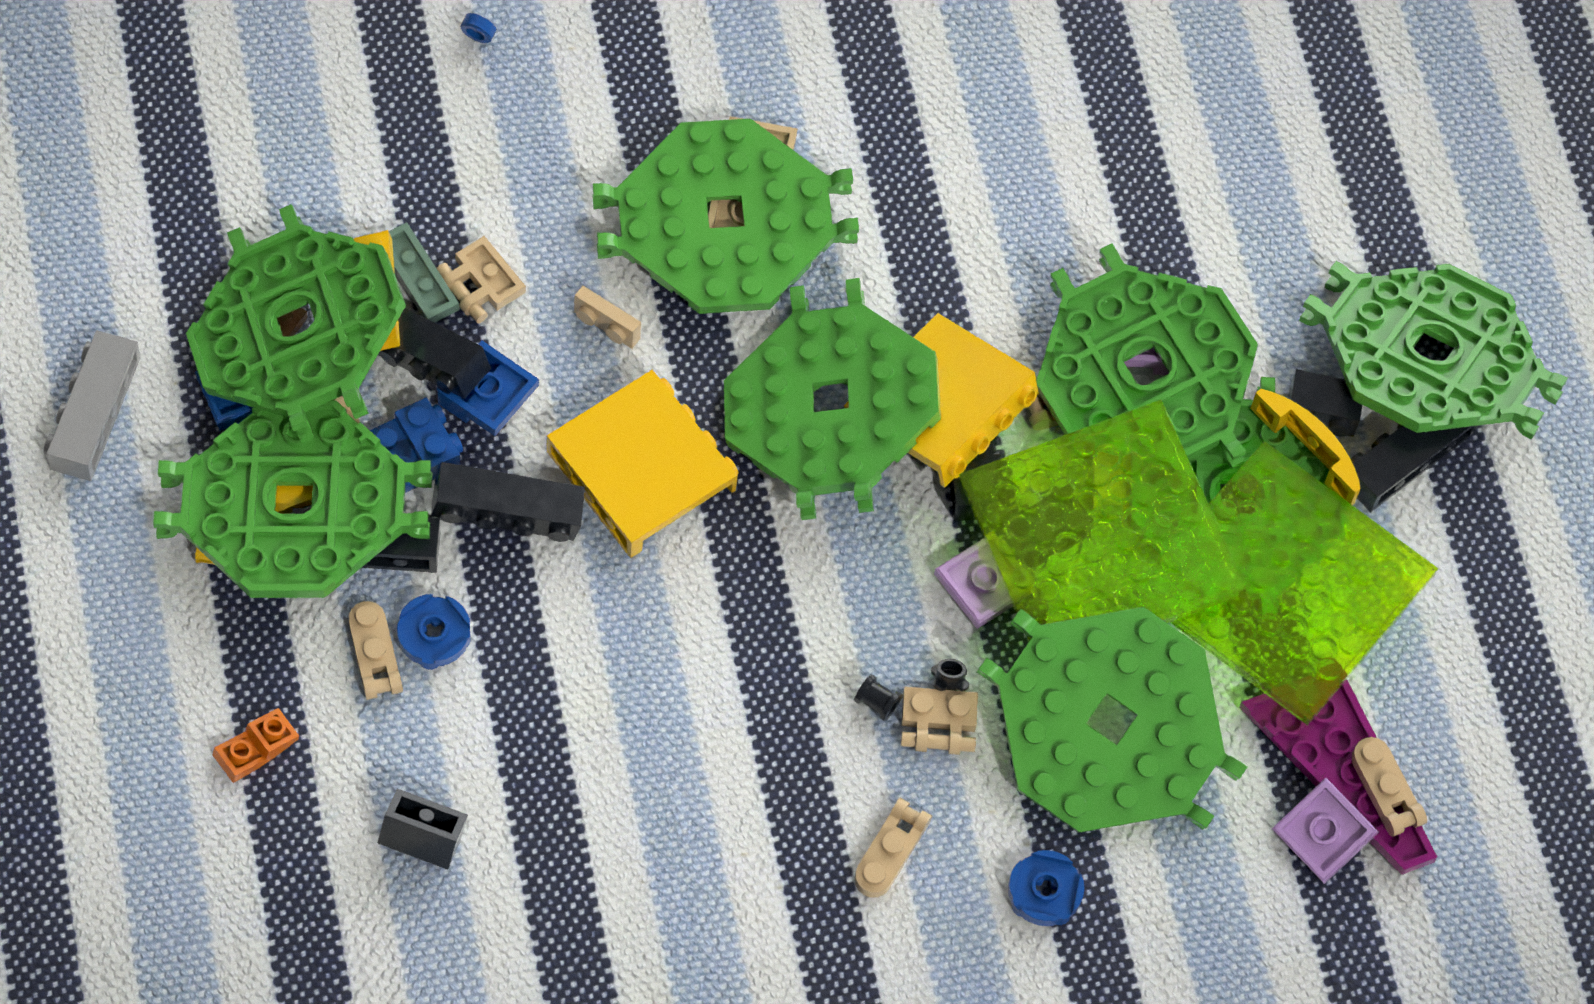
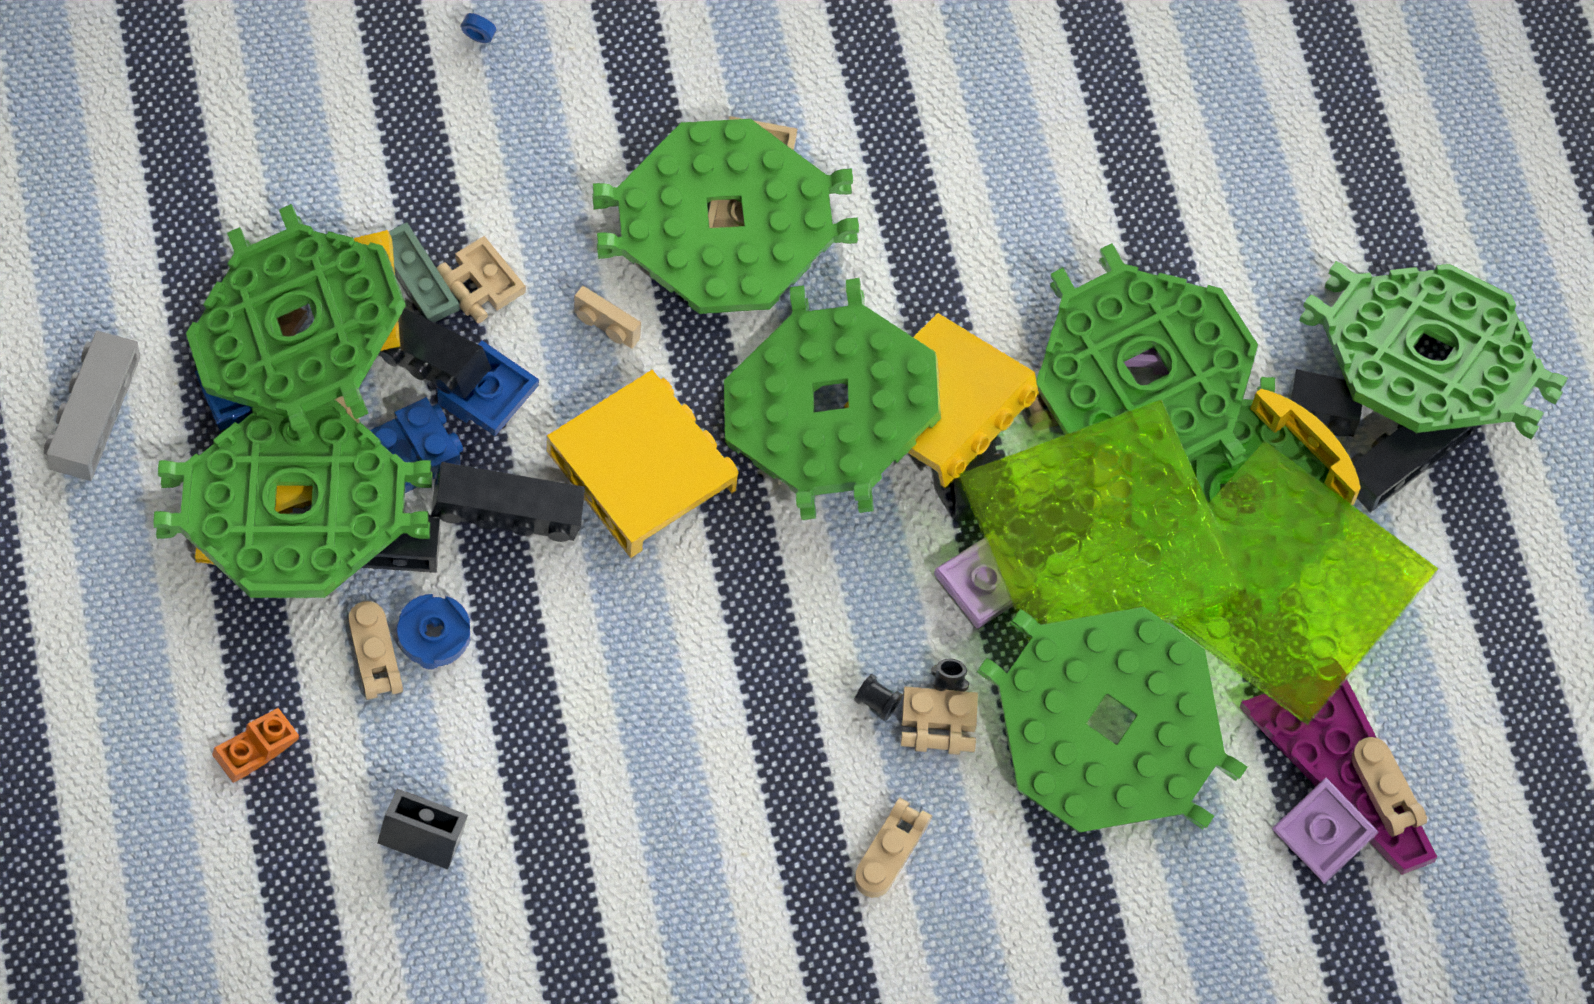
blue plate [1008,850,1084,926] -> none

